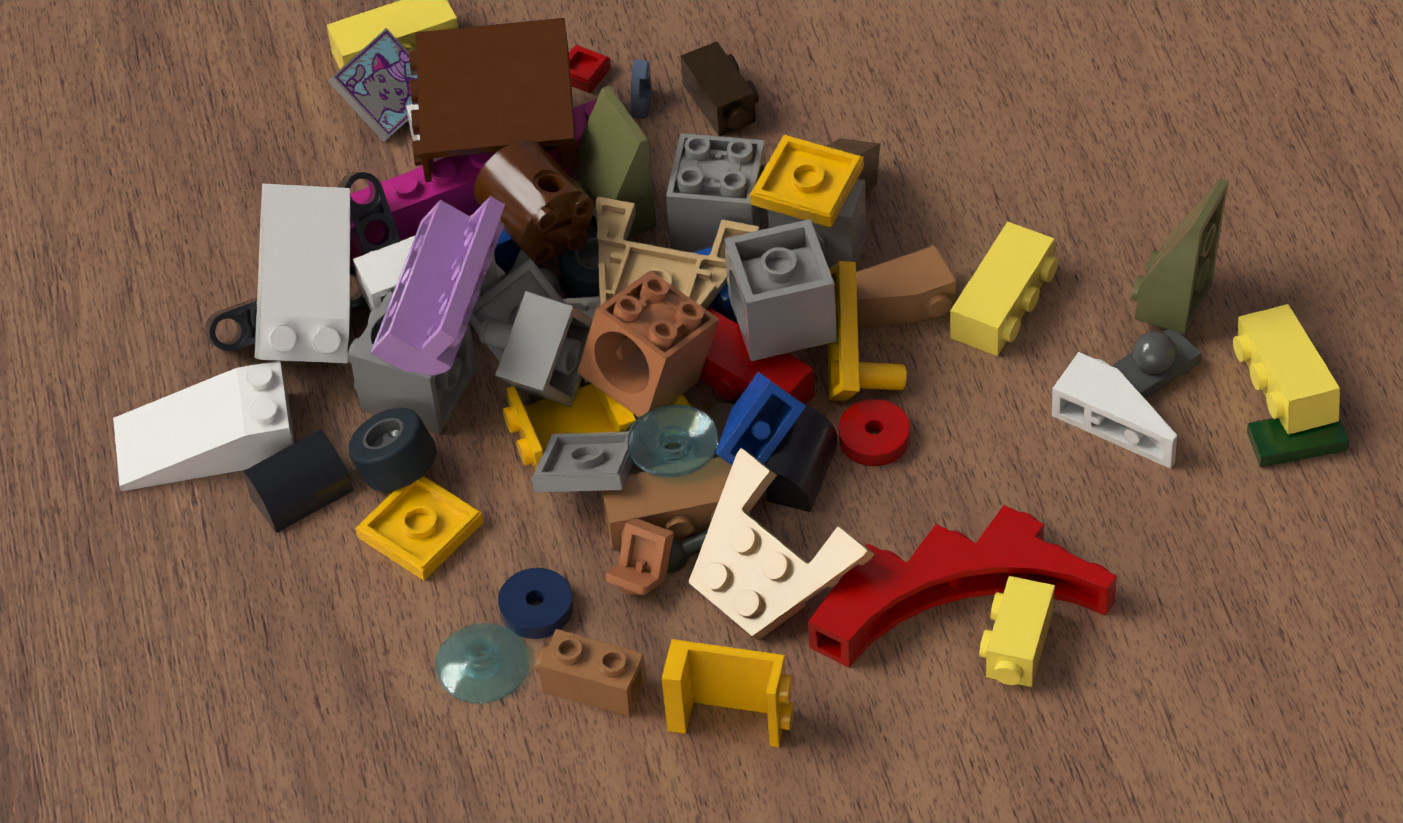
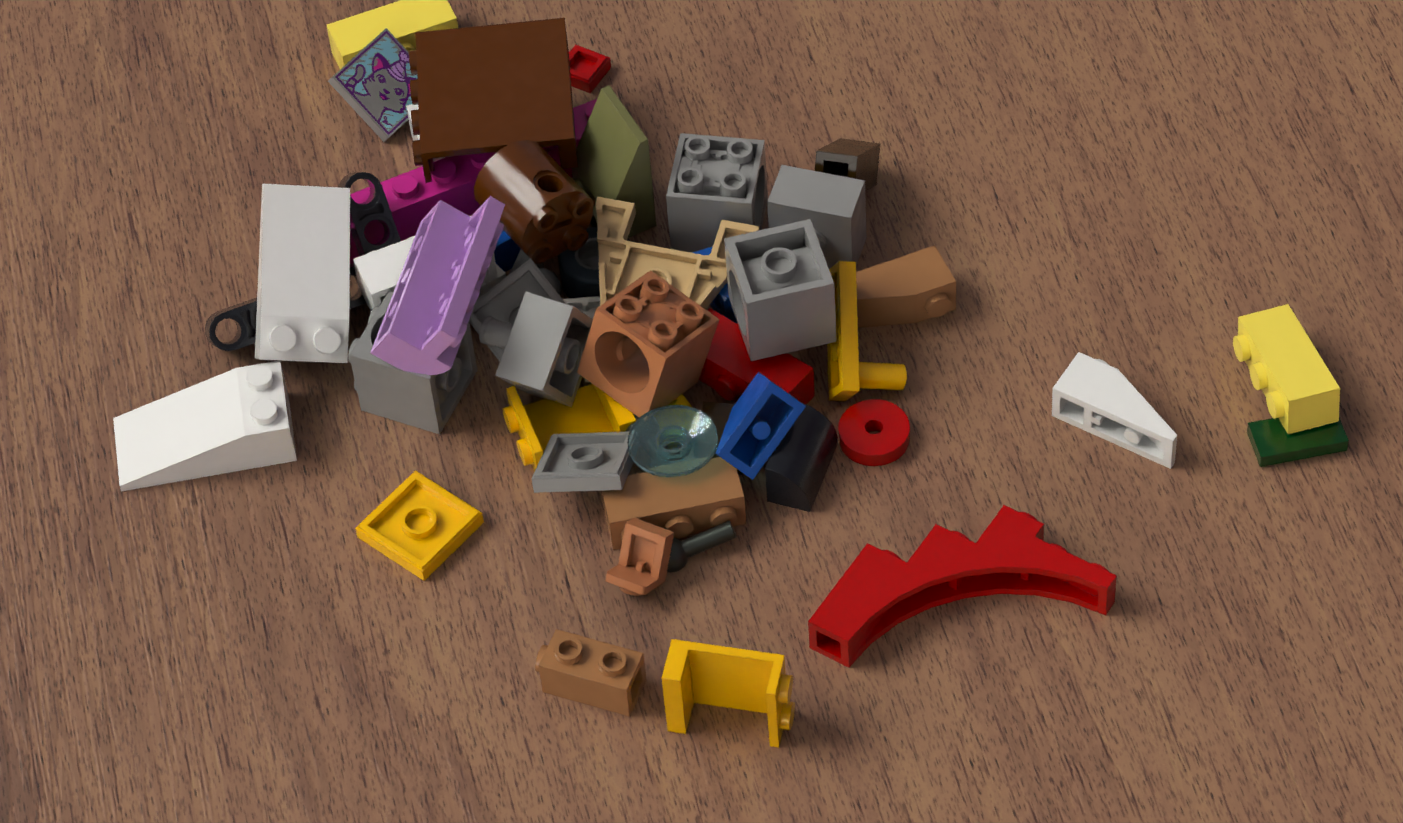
black brick [243,429,354,533] -> none
black wheel [348,407,437,492] -> none
clear light blue dish [435,623,529,703] -> none
dark blue piece [498,568,573,639] -> none
sand blue tile [631,59,652,118] -> none
dark brown brick [680,41,759,136] -> none
wing [688,448,874,640] -> none
yellow tile [750,135,864,228] -> none
light yellow brick [950,221,1058,356] -> none
light yellow brick [979,576,1055,687] -> none
dark grey tile [1112,329,1202,399] -> none
olive slope [1131,179,1229,334] -> none

